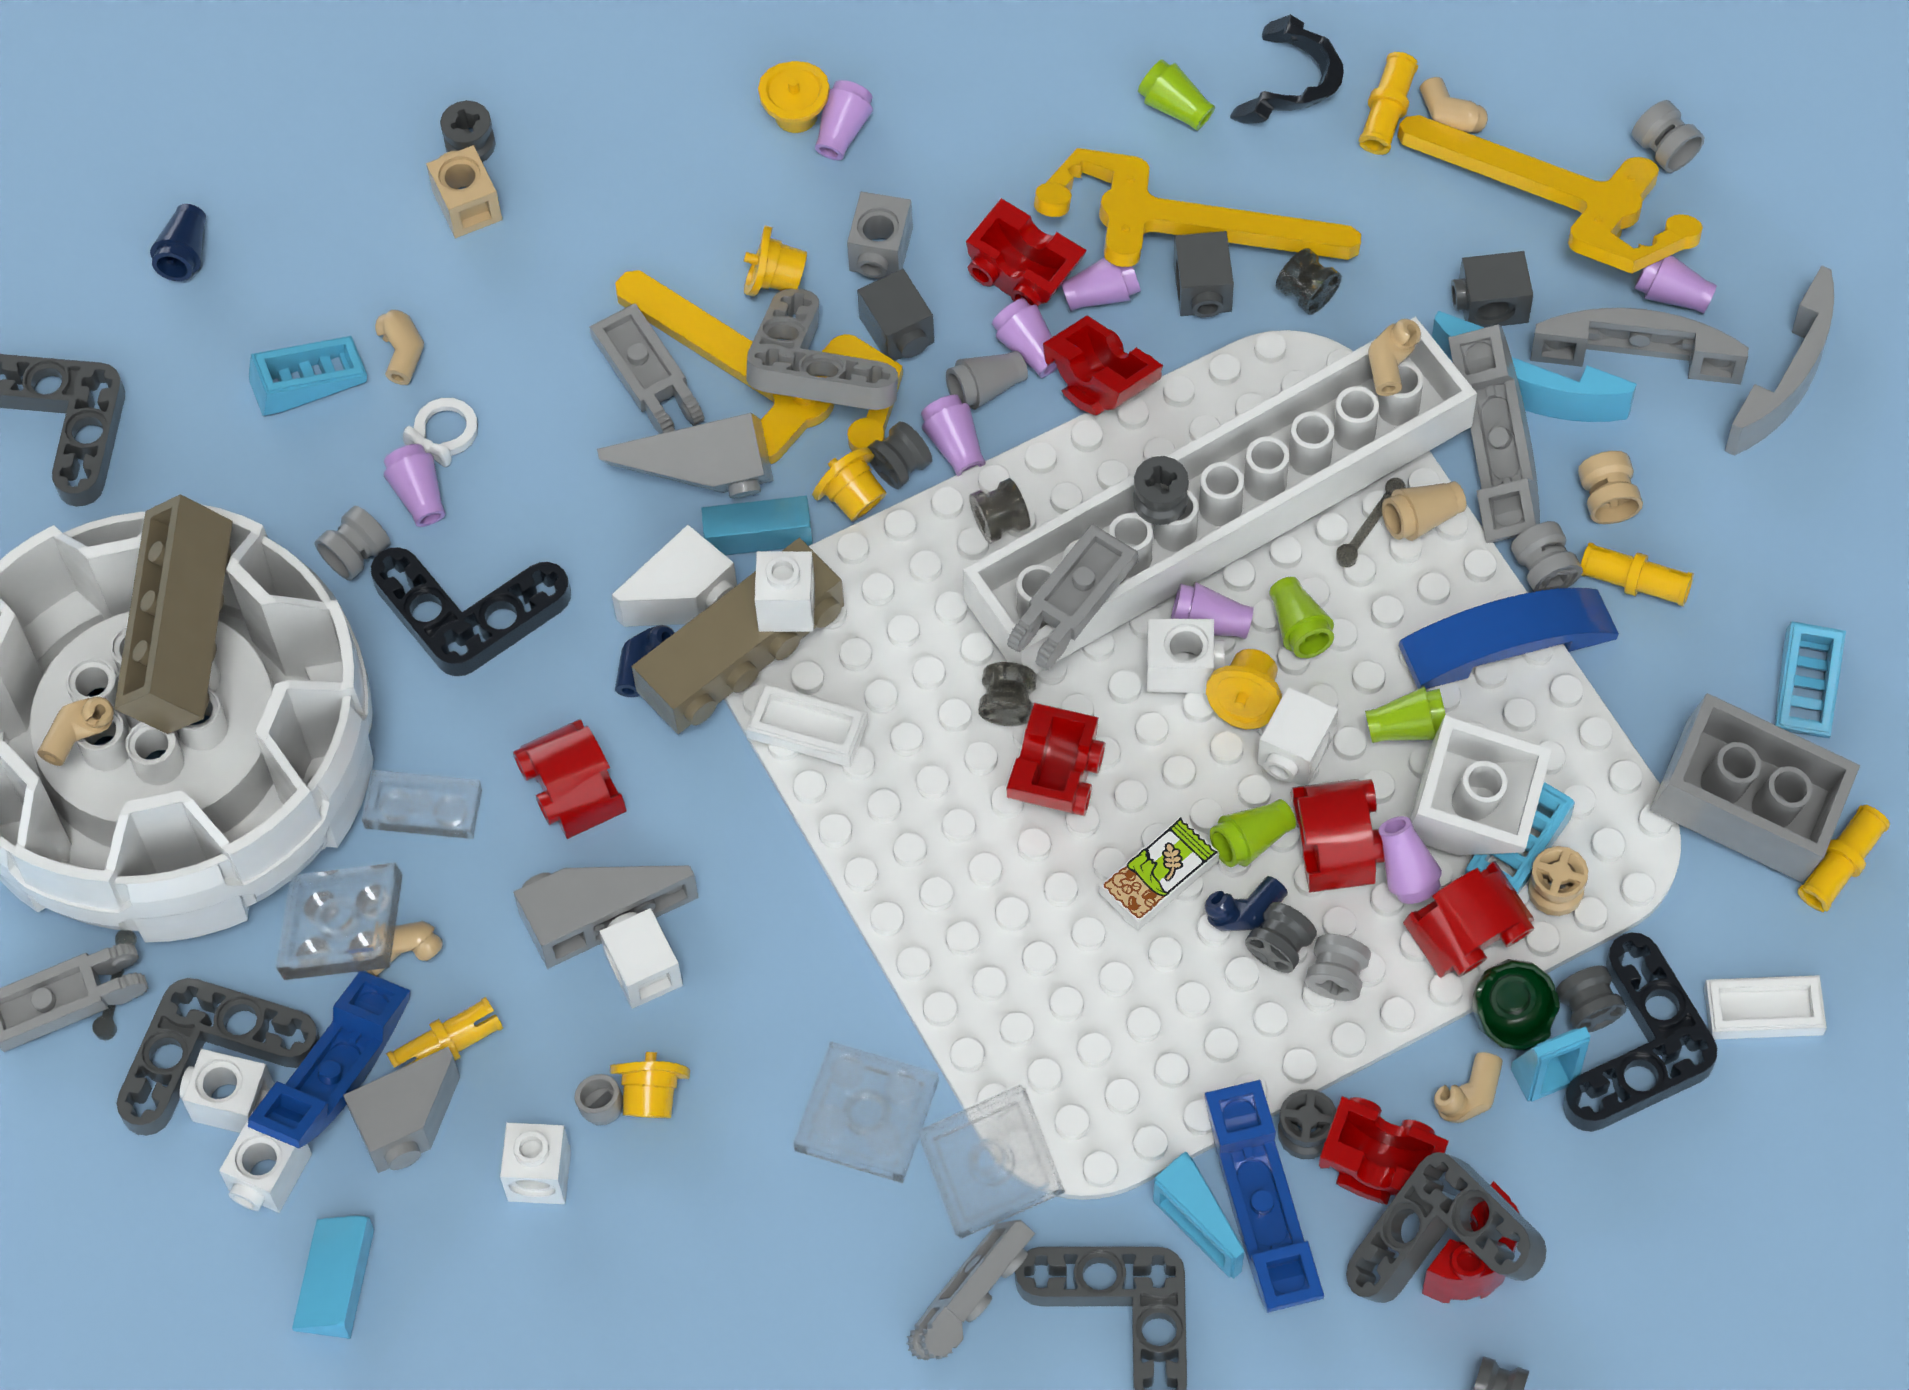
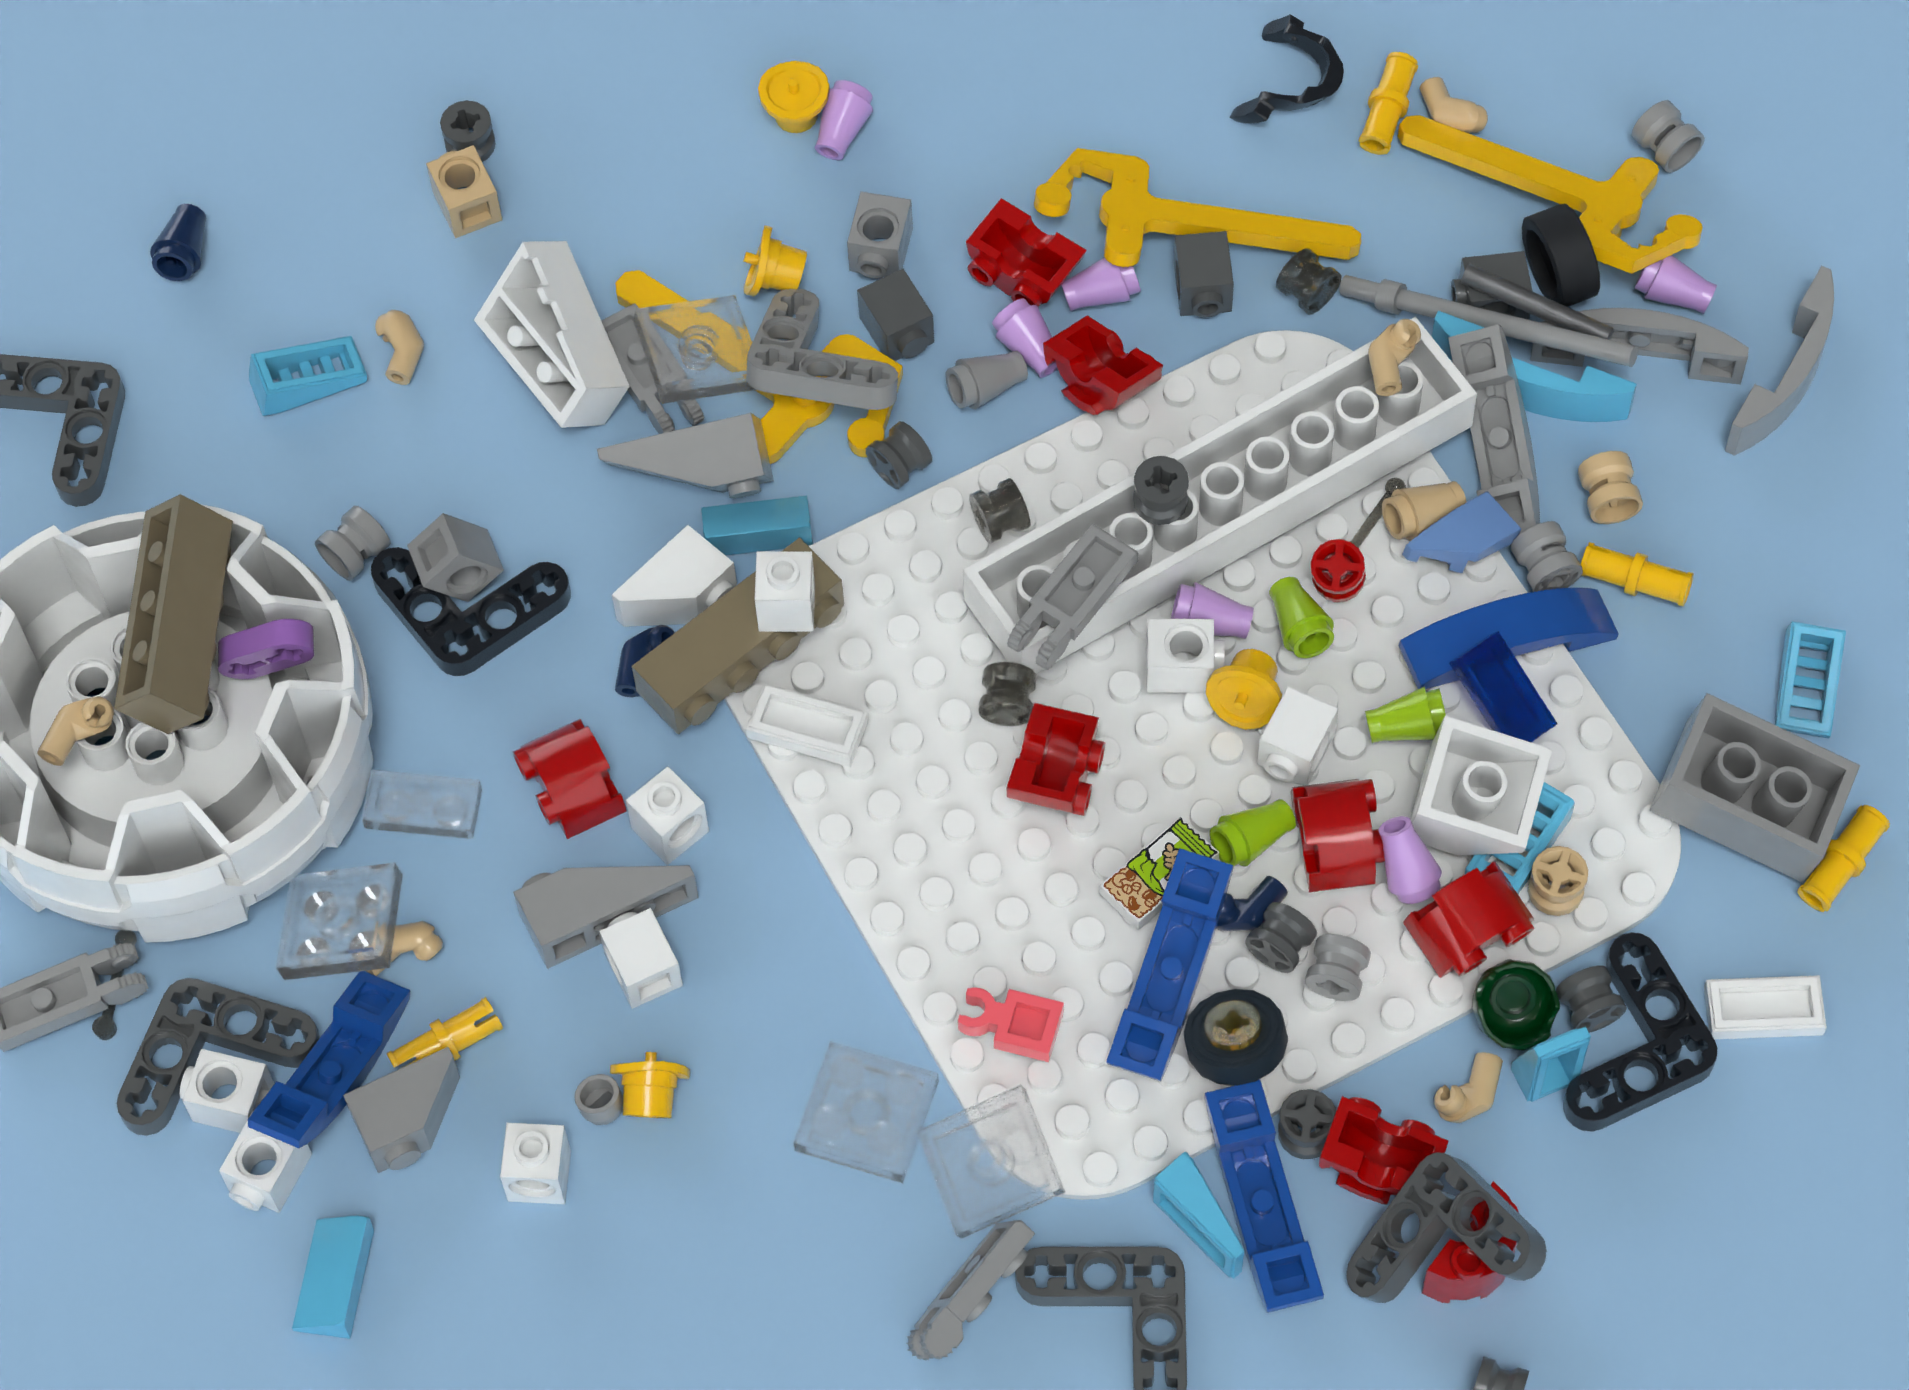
lavender cone [384,444,446,527] -> none
white piece [403,398,478,467] -> none
yellow piece [812,448,887,522] -> none
lavender cone [921,395,986,476] -> none
lime cone [1138,59,1215,131] -> none
none -> medium lavender beam [218,619,314,679]
none -> light grey brick [407,513,504,602]
none -> white wedge [474,241,630,428]
none -> white brick [626,766,709,865]
none -> clear plate [633,295,756,404]
none -> coral plate [958,987,1064,1062]
none -> blue slope [1106,848,1234,1082]
none -> black wheel [1184,989,1288,1086]
none -> red wheel [1311,539,1366,602]
none -> light grey bar [1339,275,1638,367]
none -> medium blue slope [1402,491,1521,573]
none -> clear blue tile [1449,631,1558,742]
none -> flat silver bar [1461,264,1614,340]
none -> black tyre [1522,204,1600,307]

